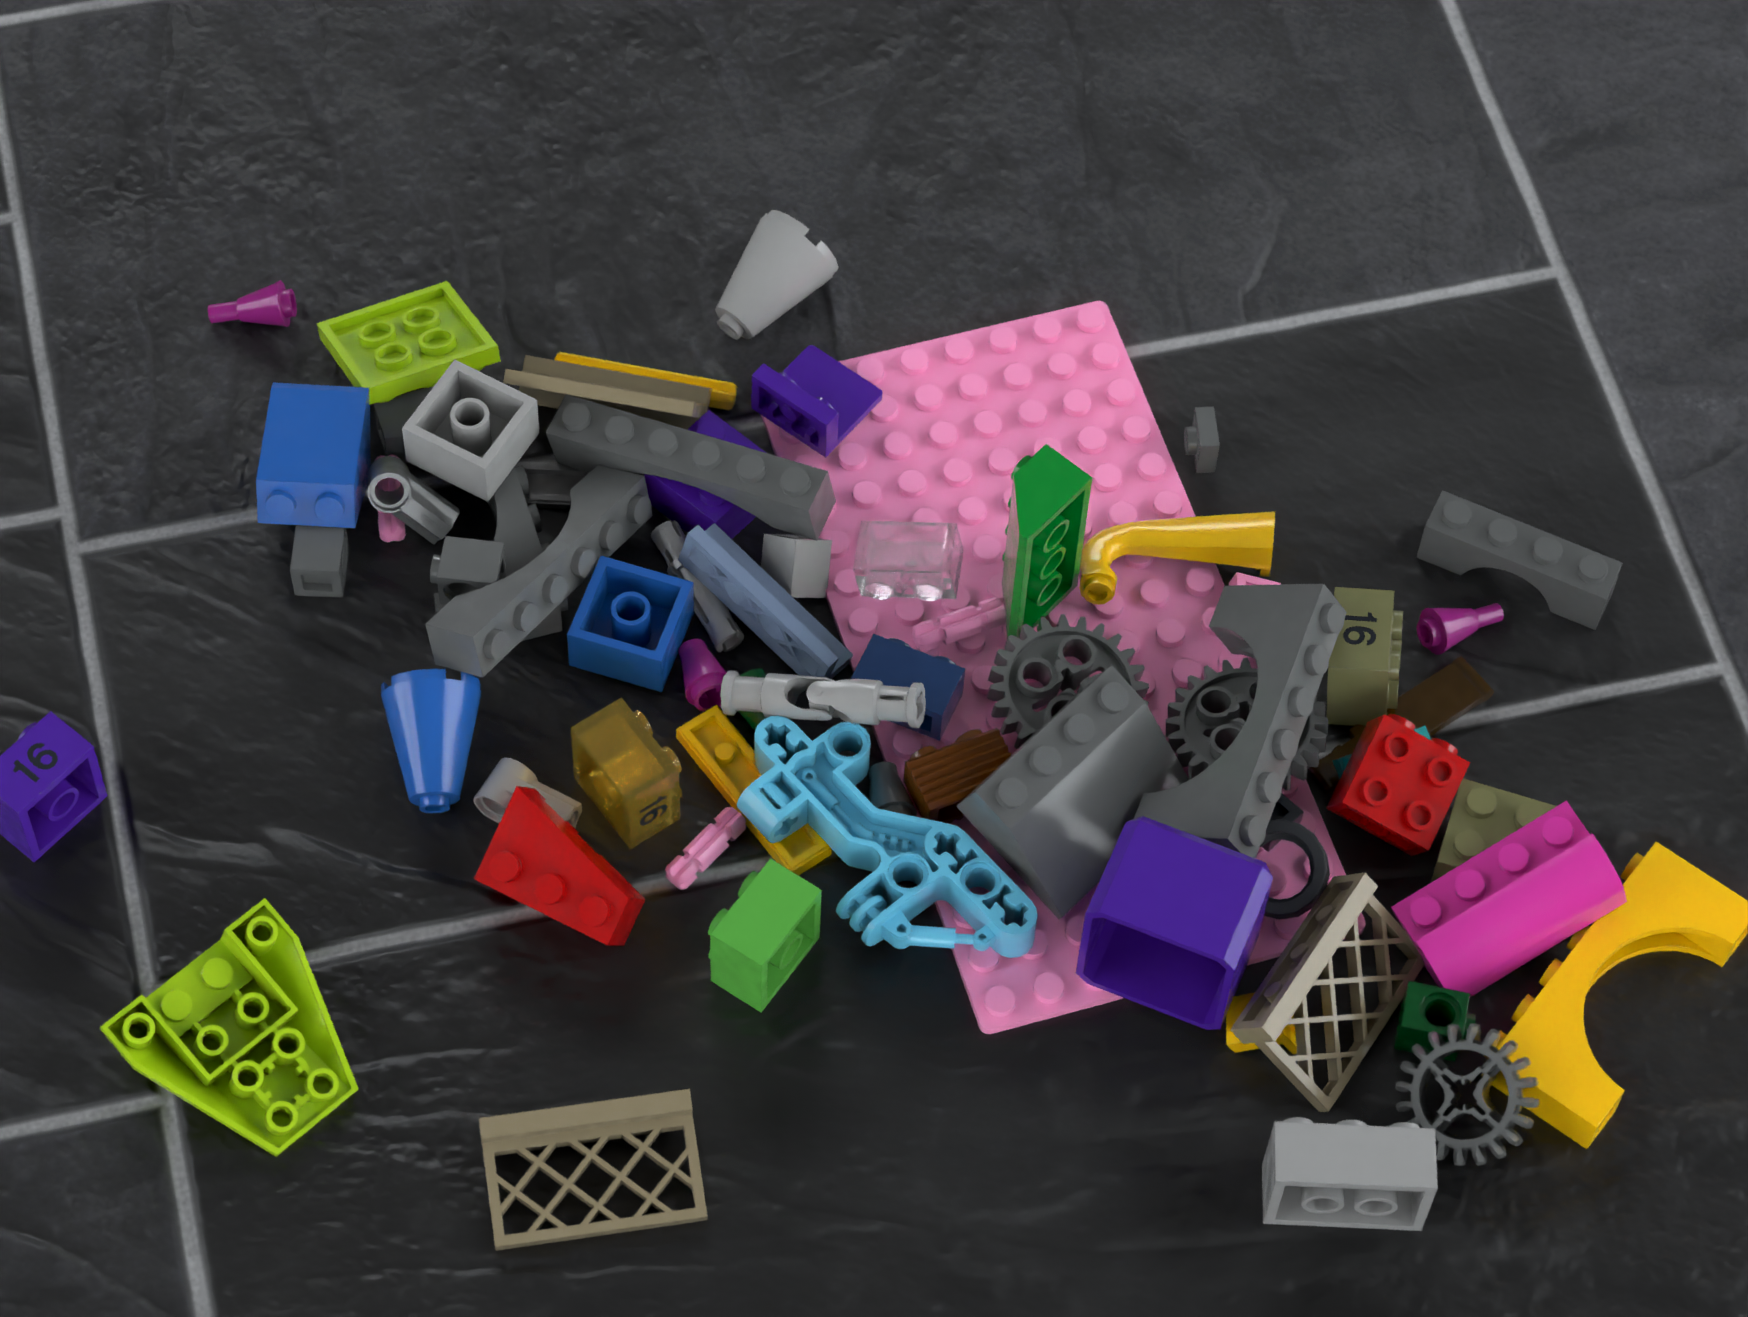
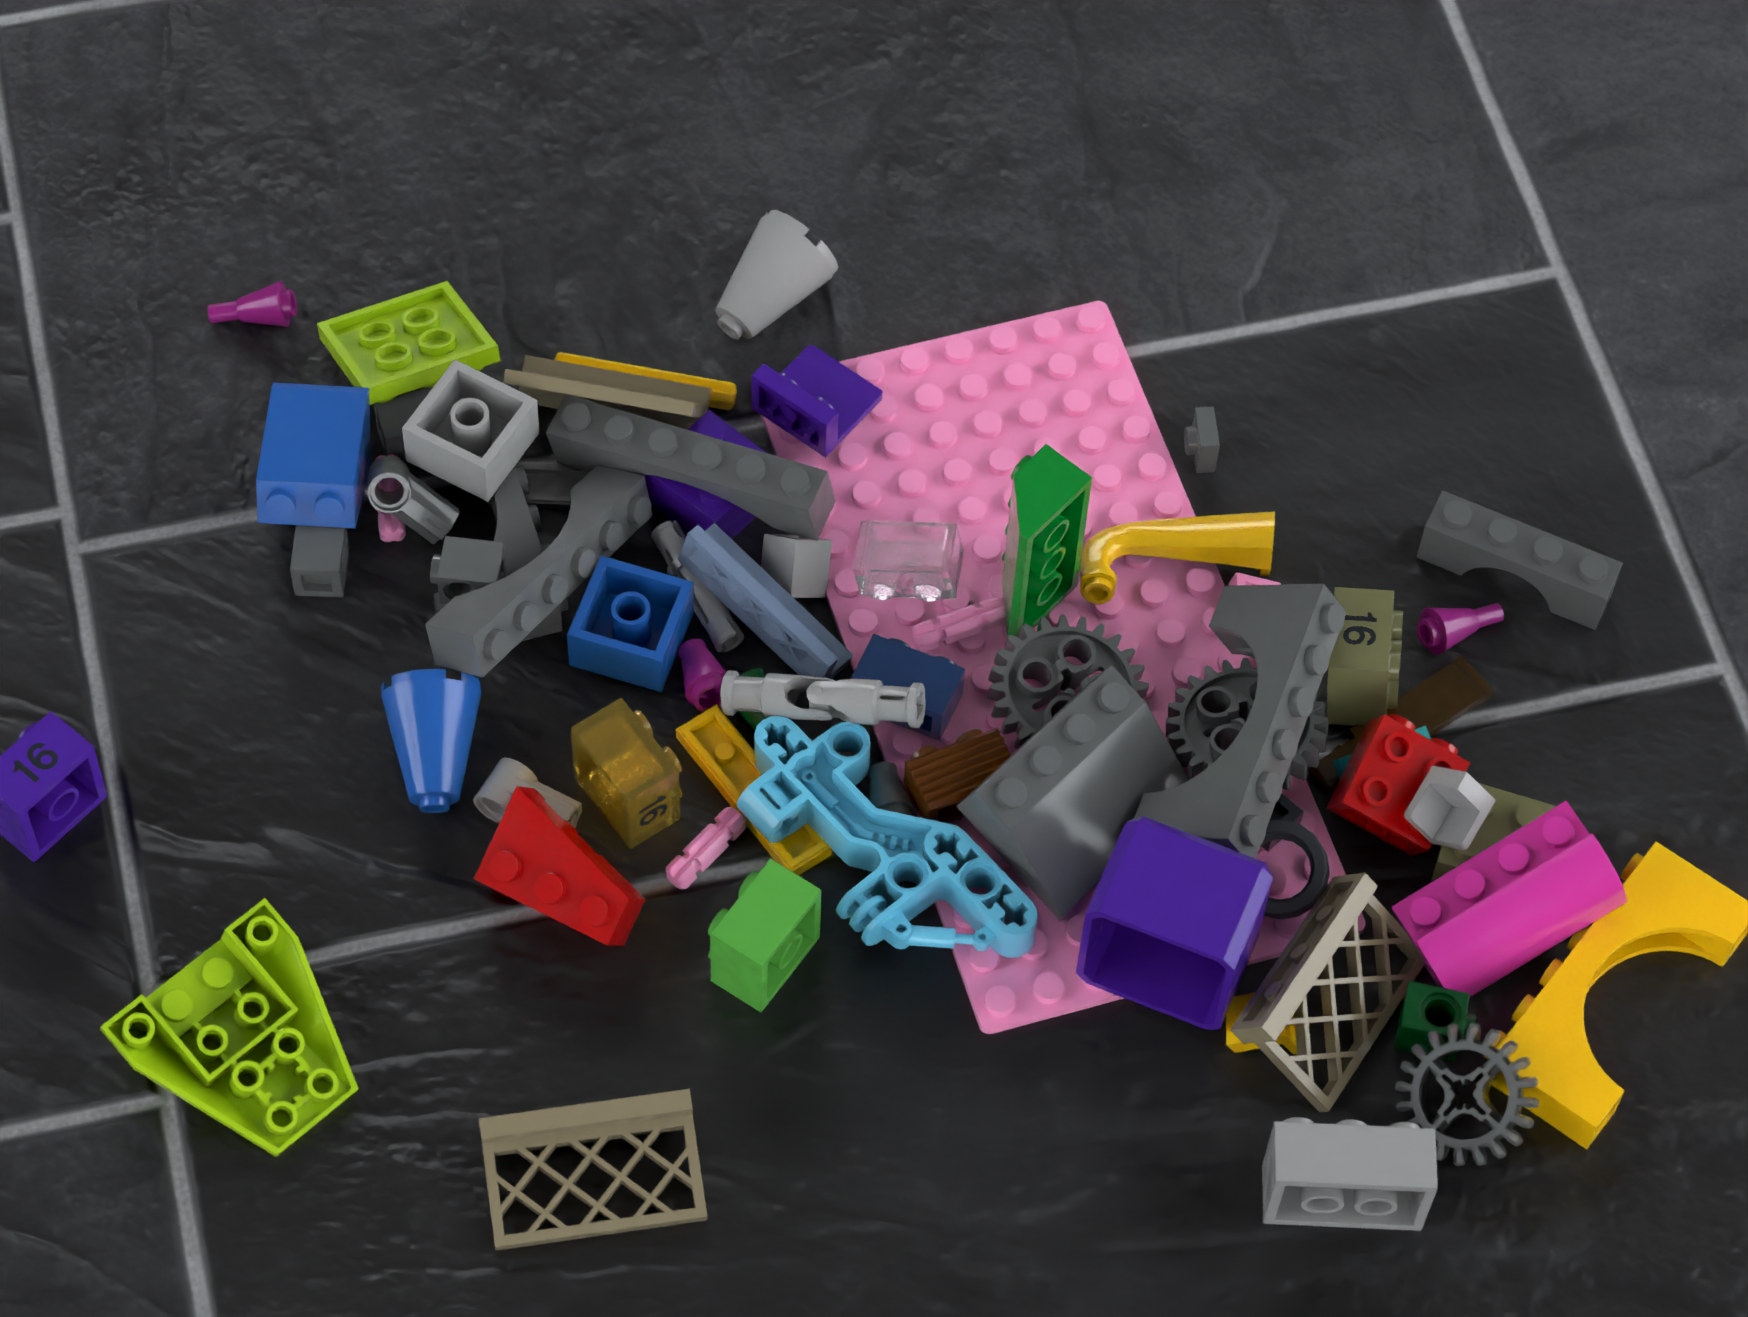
none -> light grey panel [1404,766,1496,850]

